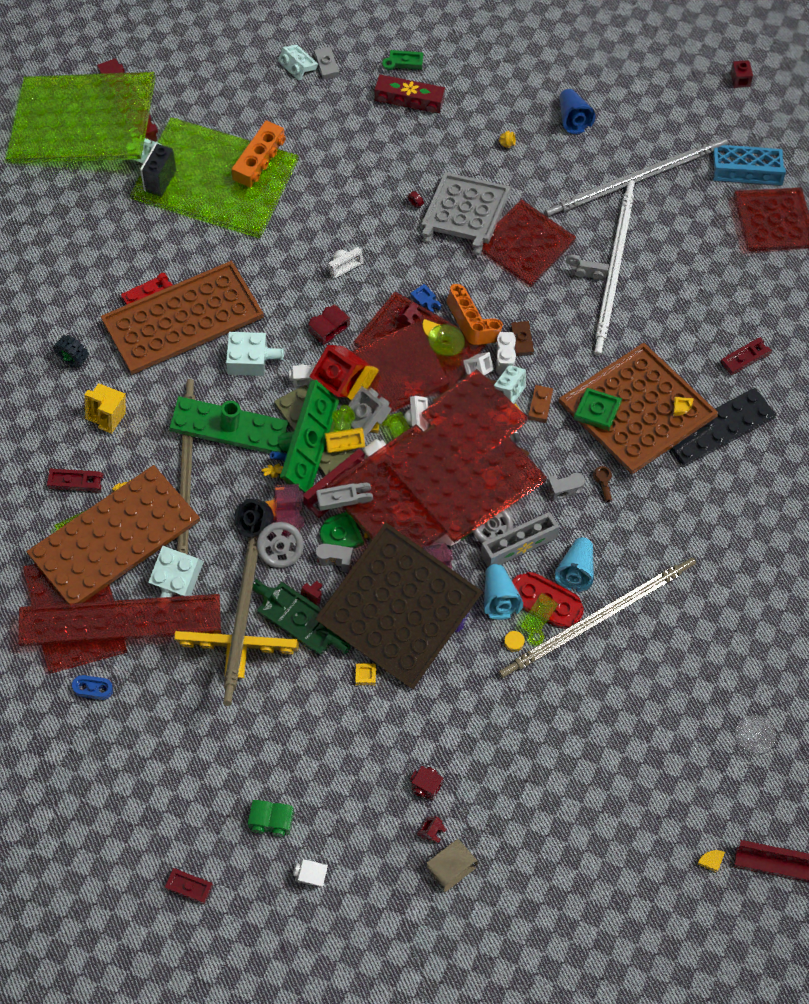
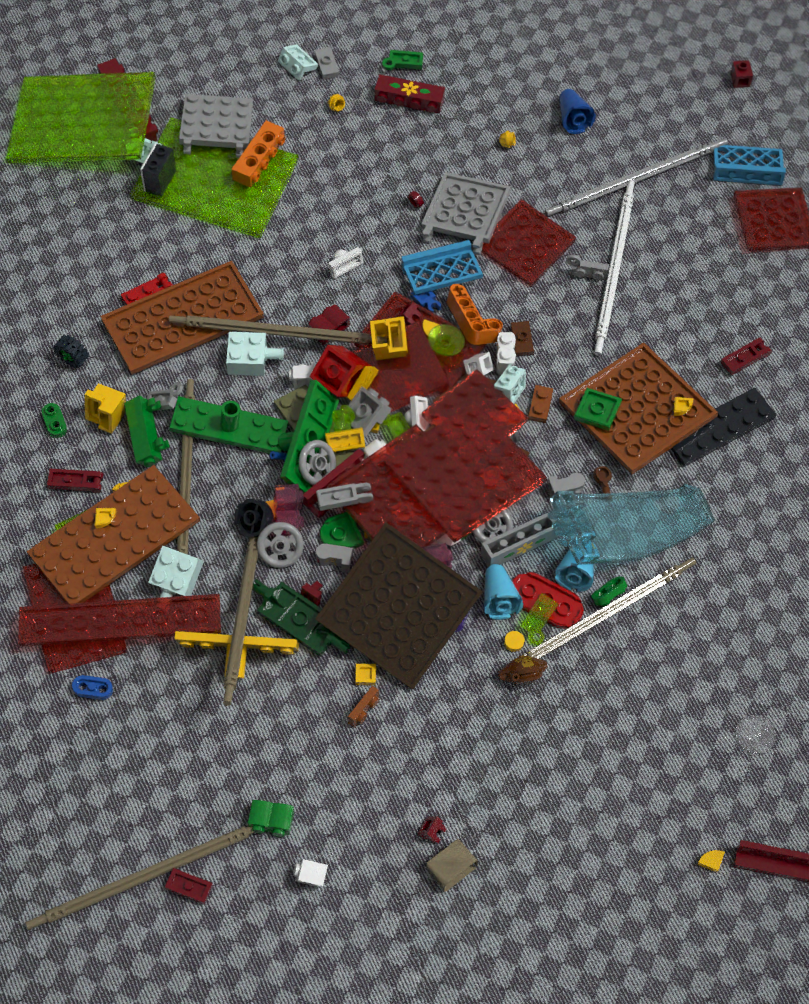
yellow plant [261,463,283,478] -> none
dark red brick [410,766,444,801] -> none
none -> dark tan axle [25,826,255,930]
none -> green plate [42,403,67,438]
none -> yellow tile [95,508,117,529]
none -> green brick [124,395,169,467]
none -> light grey hinge [147,382,183,410]
none -> dark tan axle [169,315,388,345]
none -> light grey plate [179,94,253,158]
none -> light grey plate [299,440,336,485]
none -> yellow plate [328,94,345,111]
none -> dark orange plate [348,685,380,728]
none -> yellow plate [370,317,408,360]
none -> dark azure fence [401,240,483,295]
none -> reddish brown hat [498,655,548,685]
none -> clear light blue windscreen [548,484,715,565]
none -> green plate [592,576,627,606]

